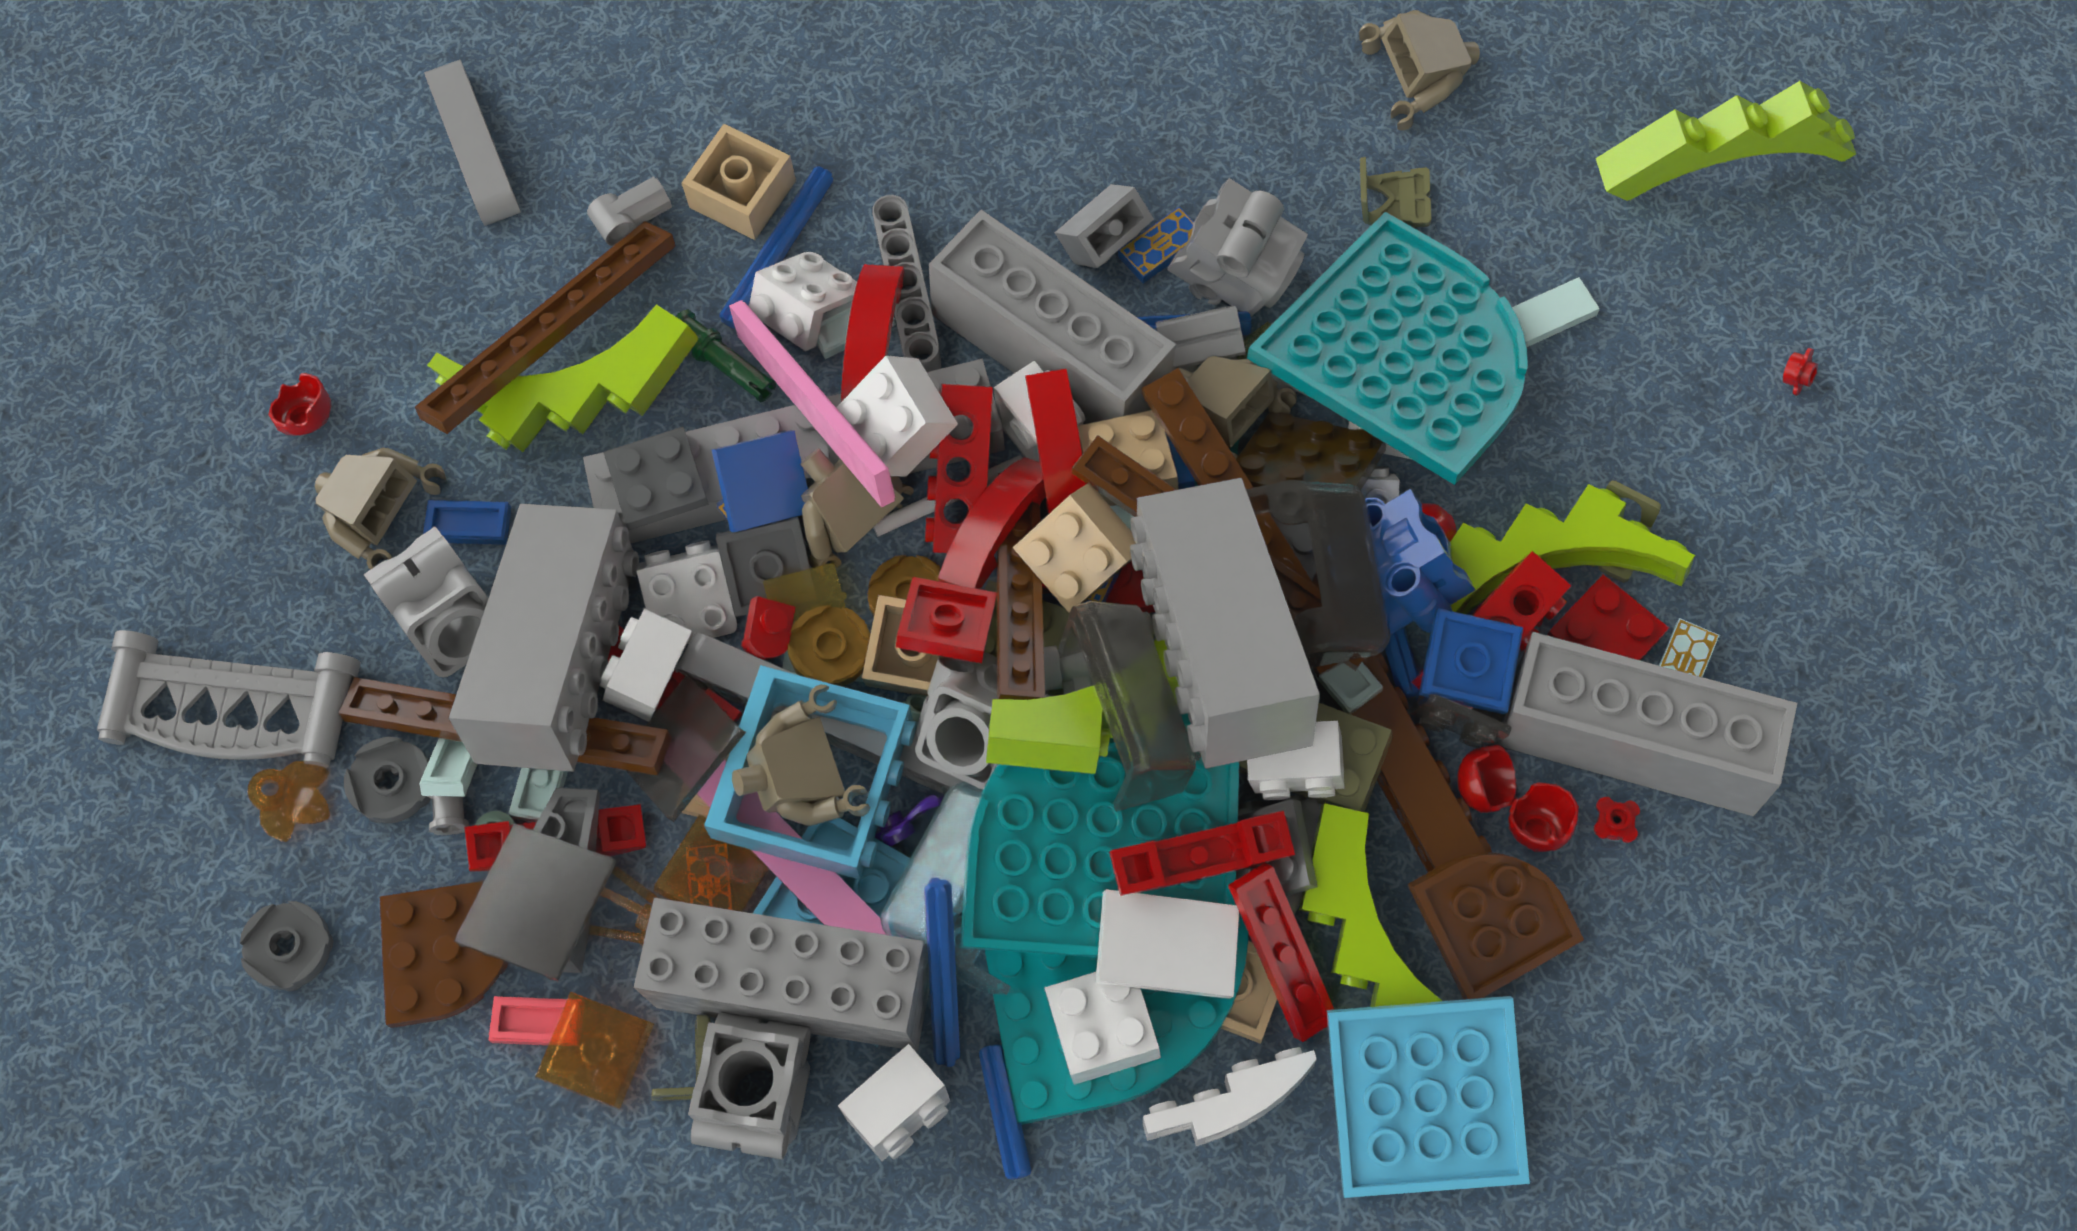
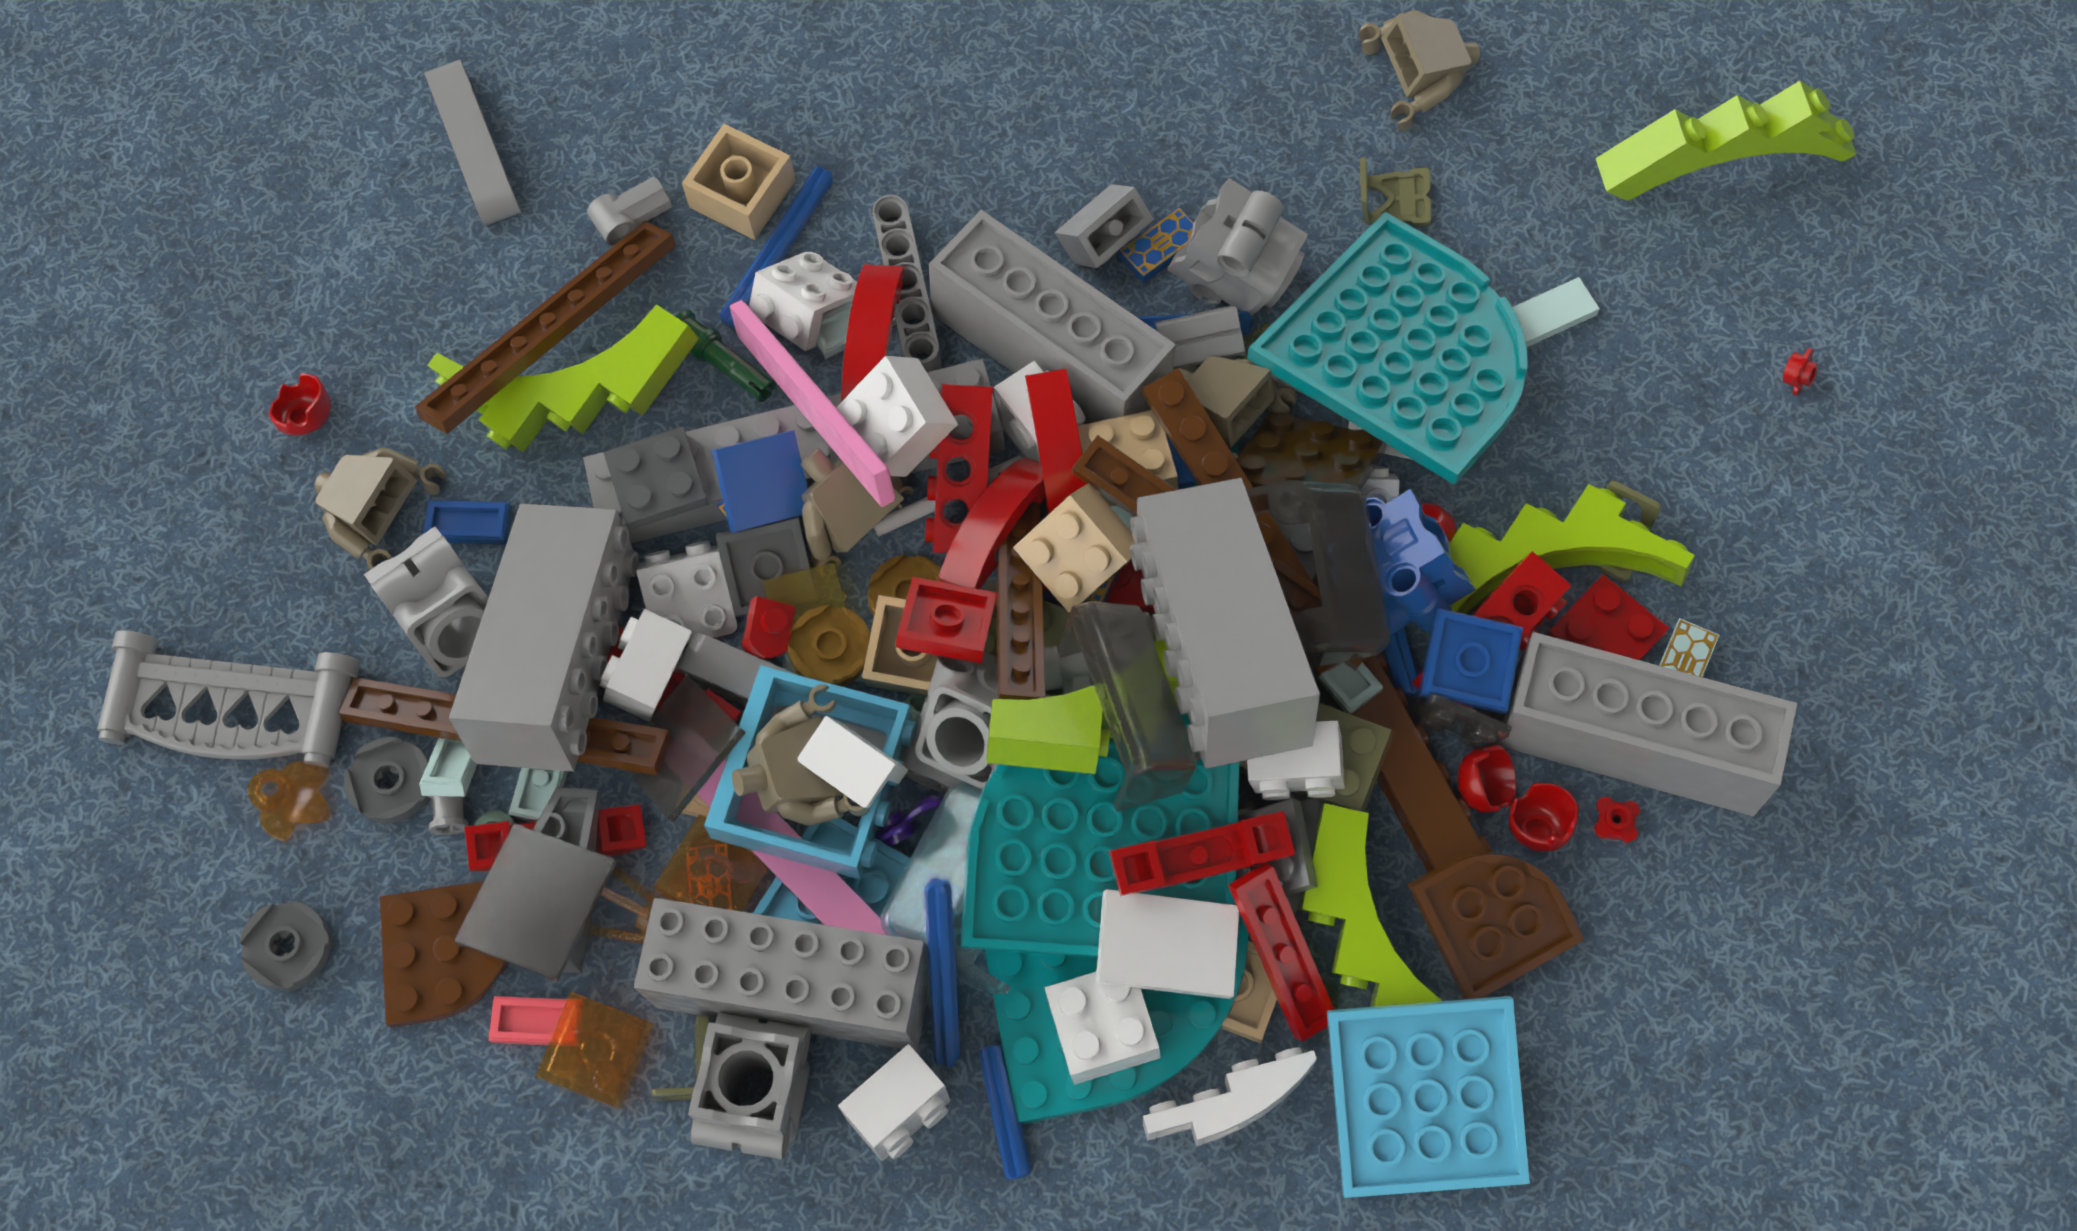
none -> white panel [798,716,908,808]

